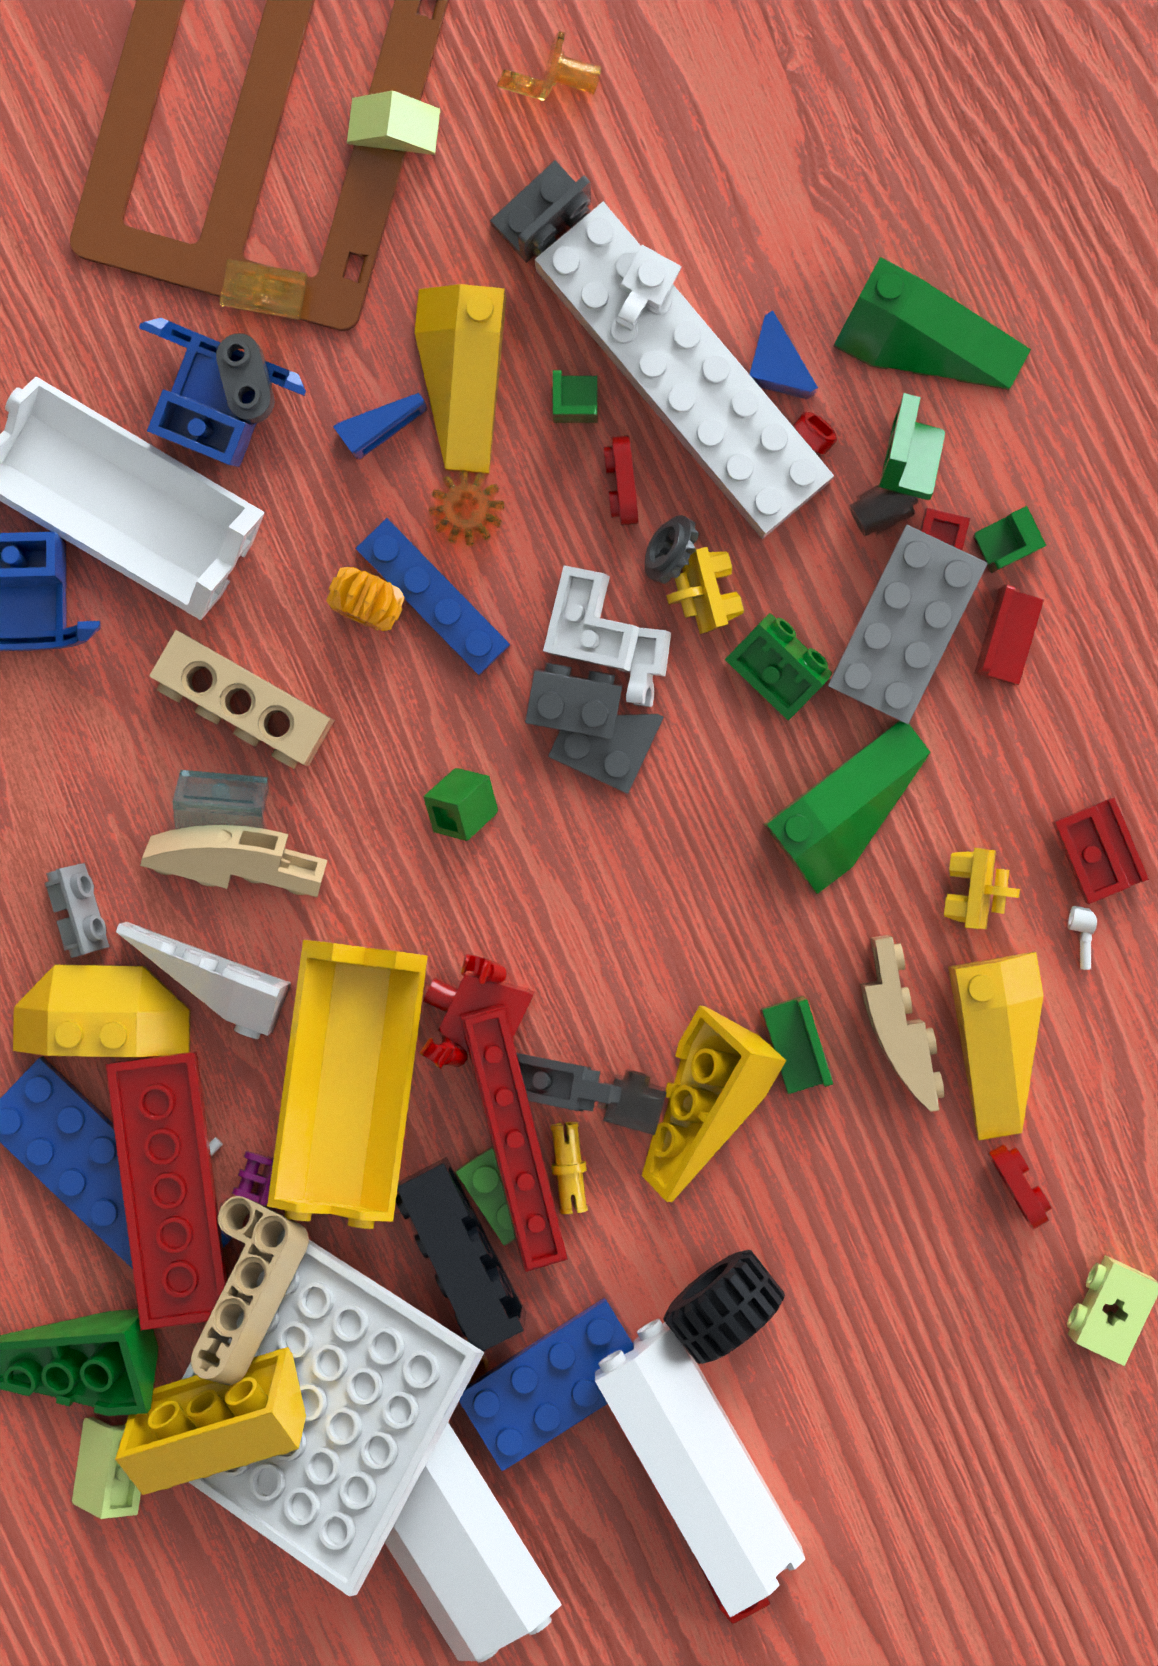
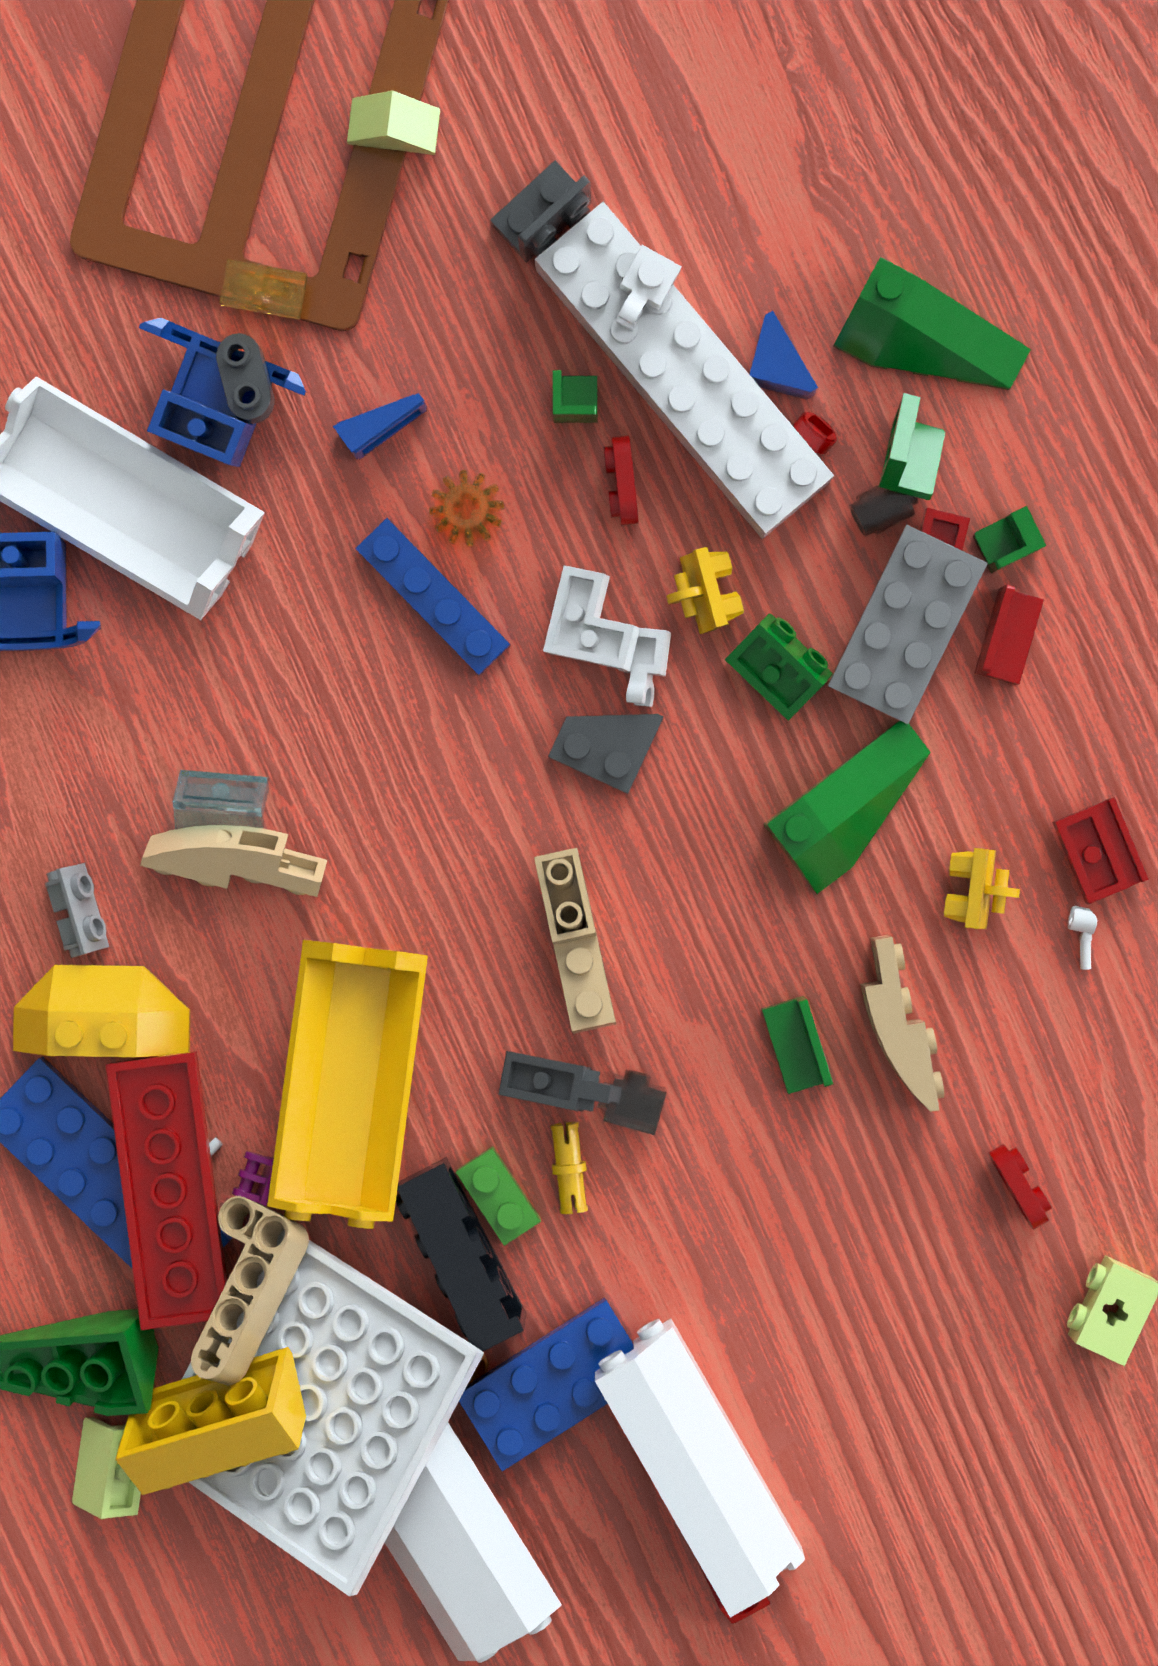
white wedge [116,922,291,1039] -> none
tan brick [149,630,335,769] -> none
light orange gear [326,567,405,631] -> none
yellow wedge [414,284,507,474] -> none
red torso [419,954,535,1069] -> none
green panel [423,768,498,841] -> none
red tile [459,1004,568,1272] -> none
clear yellow bracket [497,31,601,101] -> none
dark grey bracket [525,663,623,739] -> none
yellow wedge [641,1005,787,1202] -> none
dark grey gear [645,515,699,584] -> none
black tyre [663,1250,785,1364] -> none
yellow wedge [948,952,1044,1140] -> none
none -> tan slope [534,848,616,1034]

